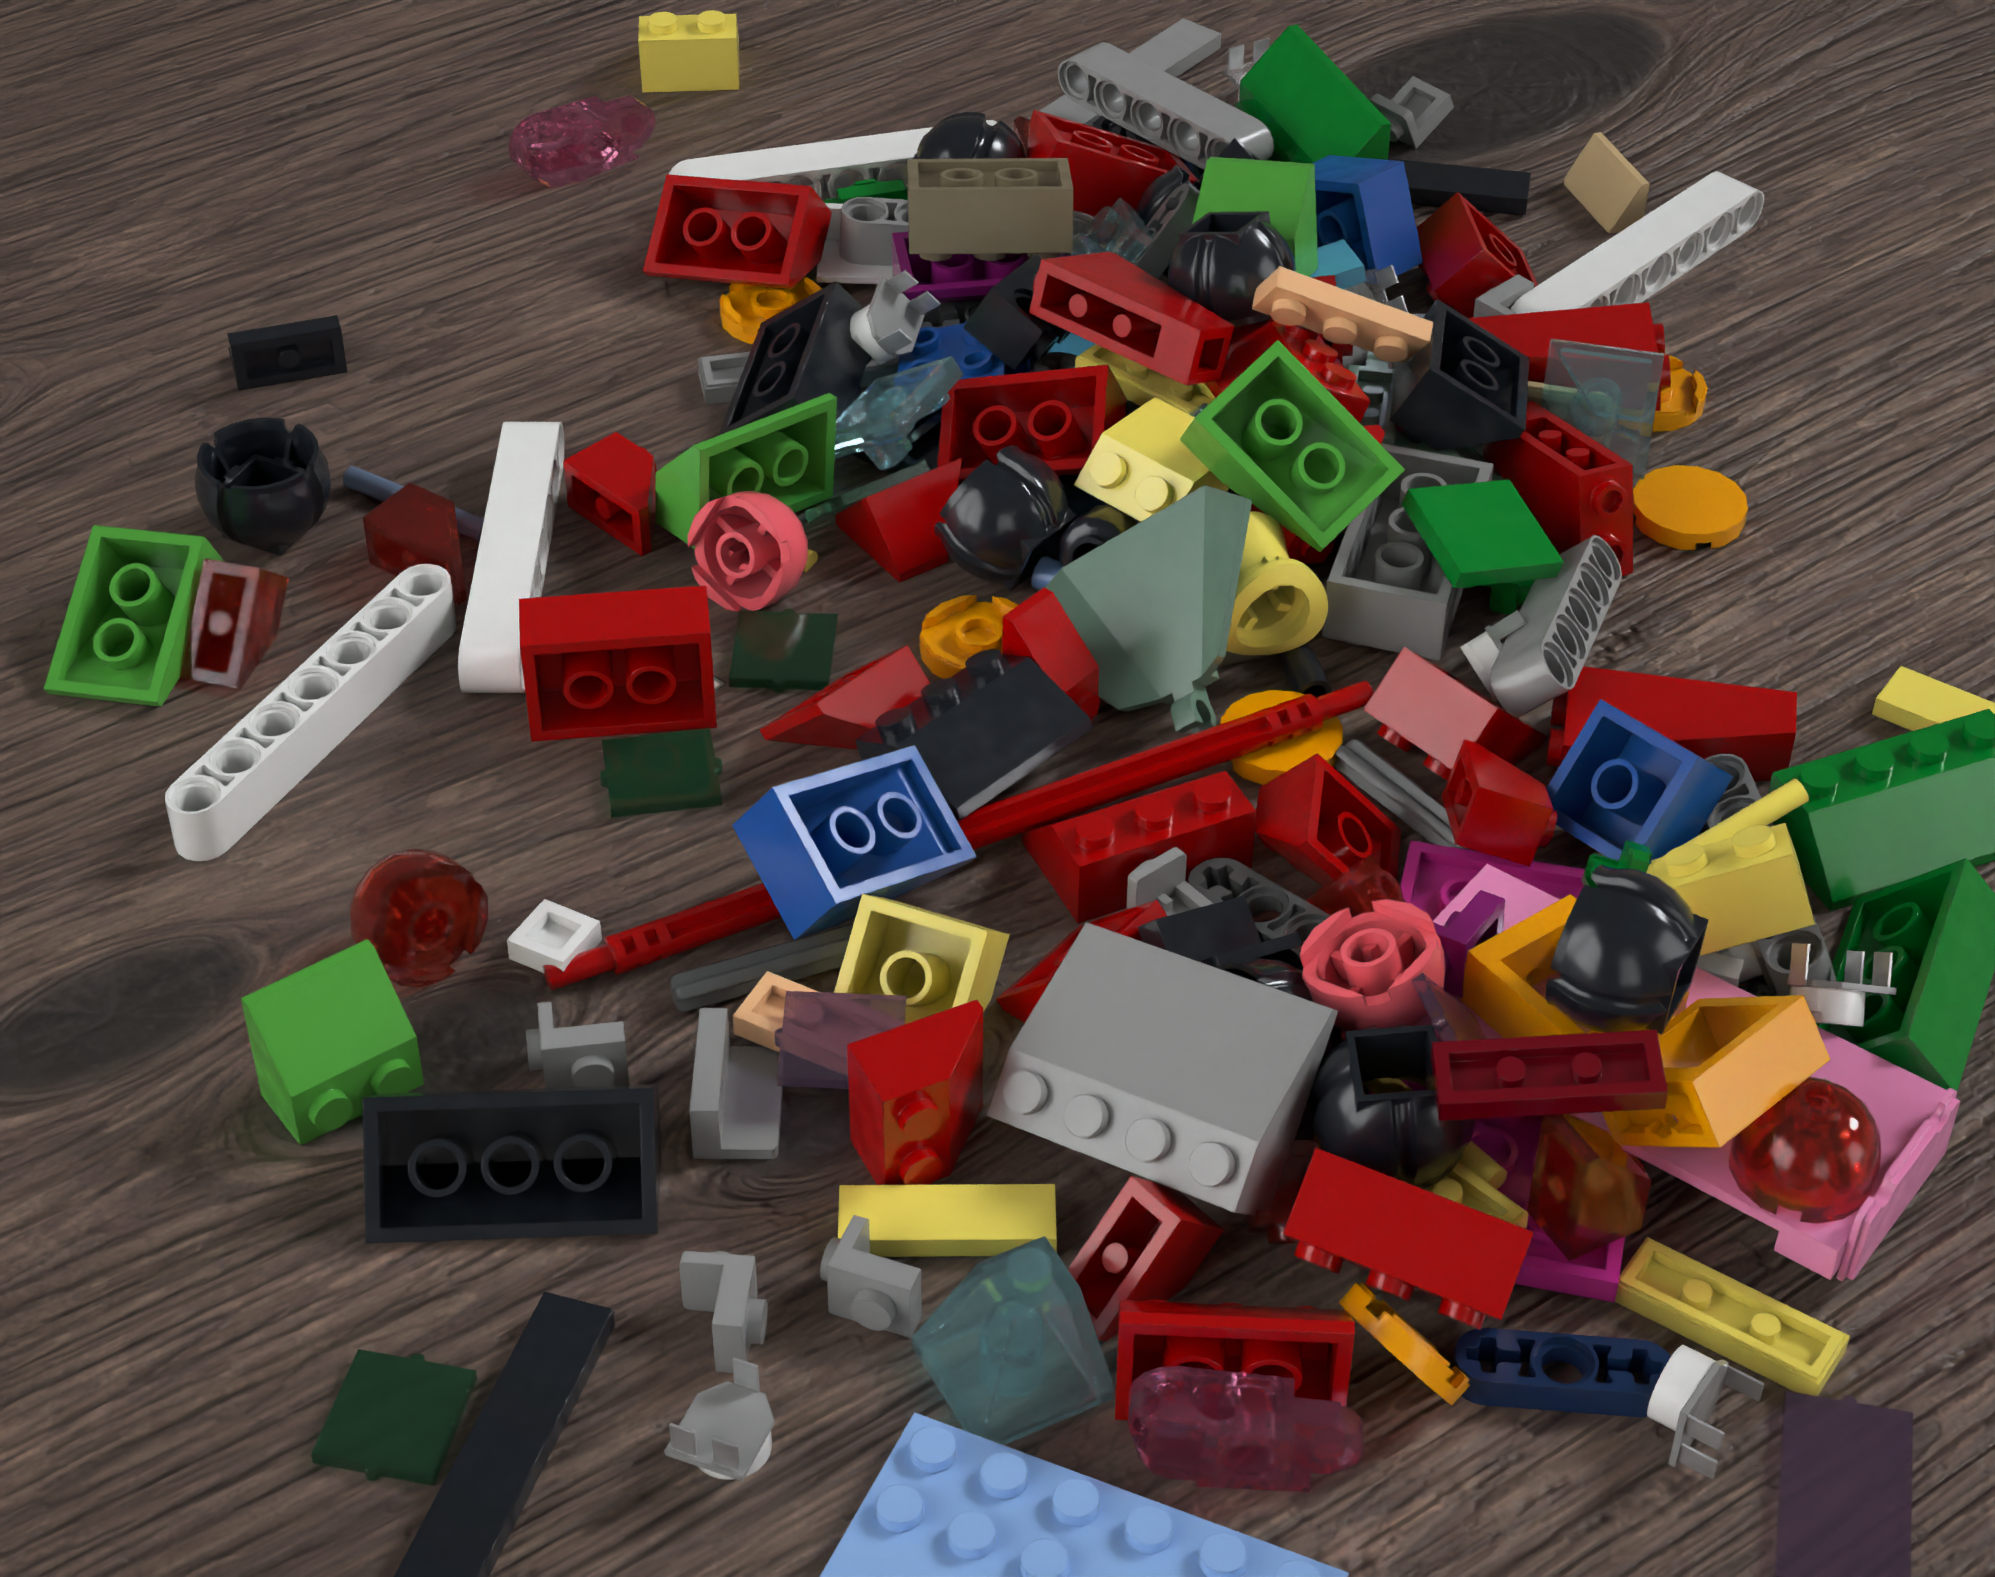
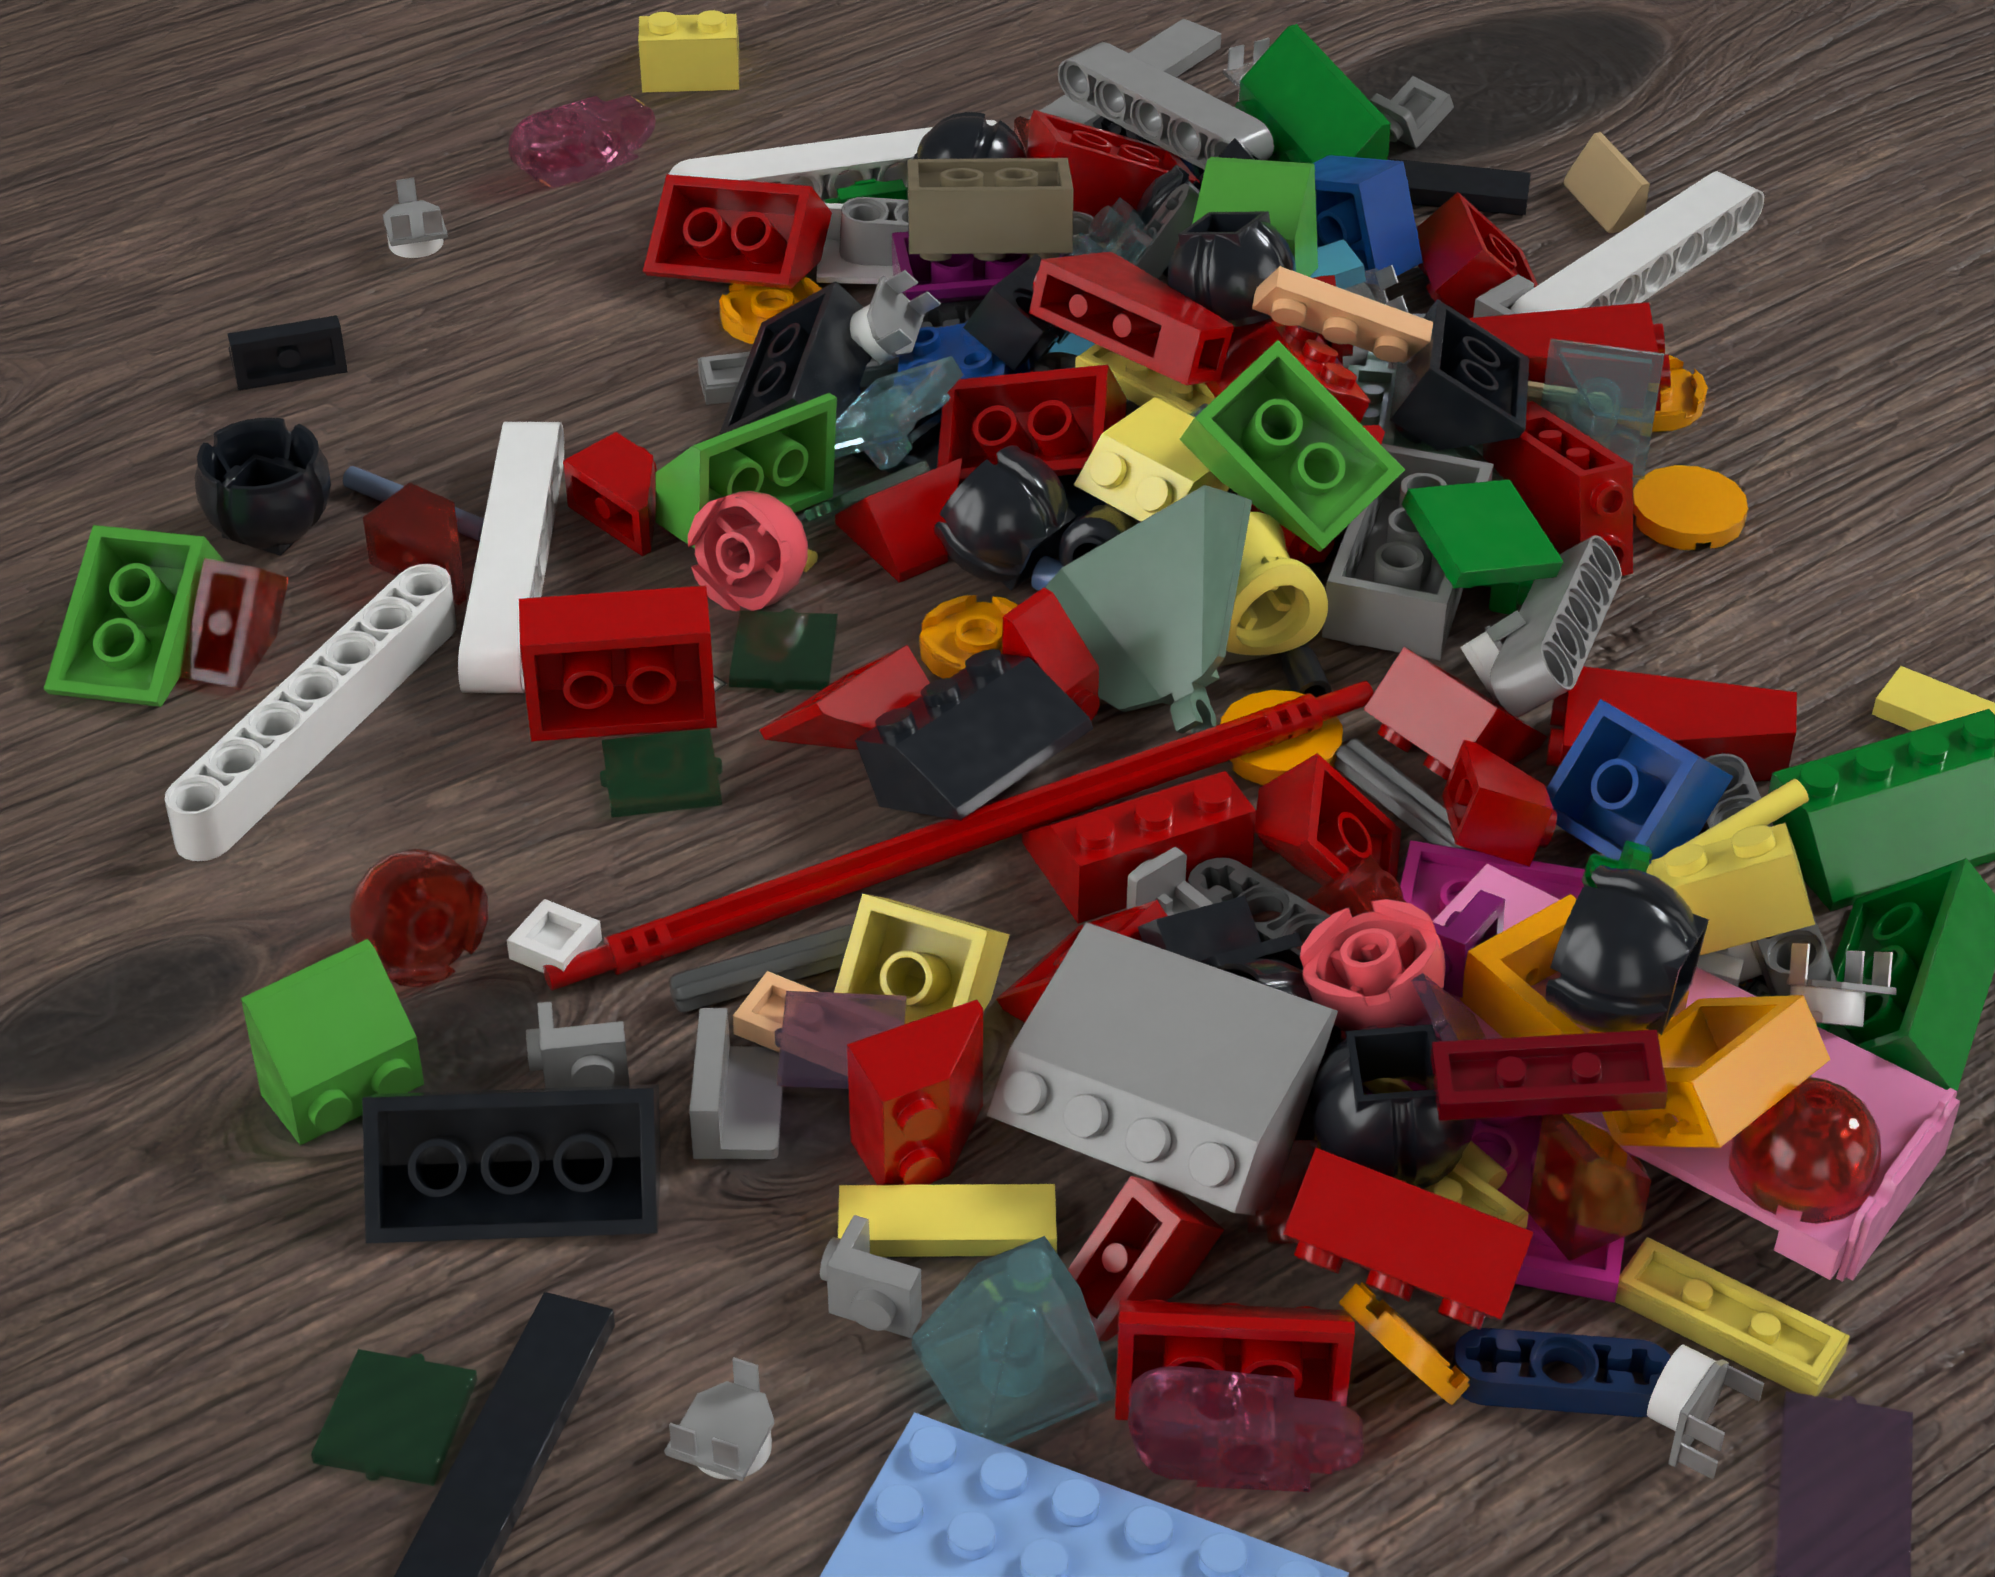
light grey bracket [679,1251,767,1373] -> none
blue slope [732,745,977,940] -> none
none -> piece [383,177,448,258]

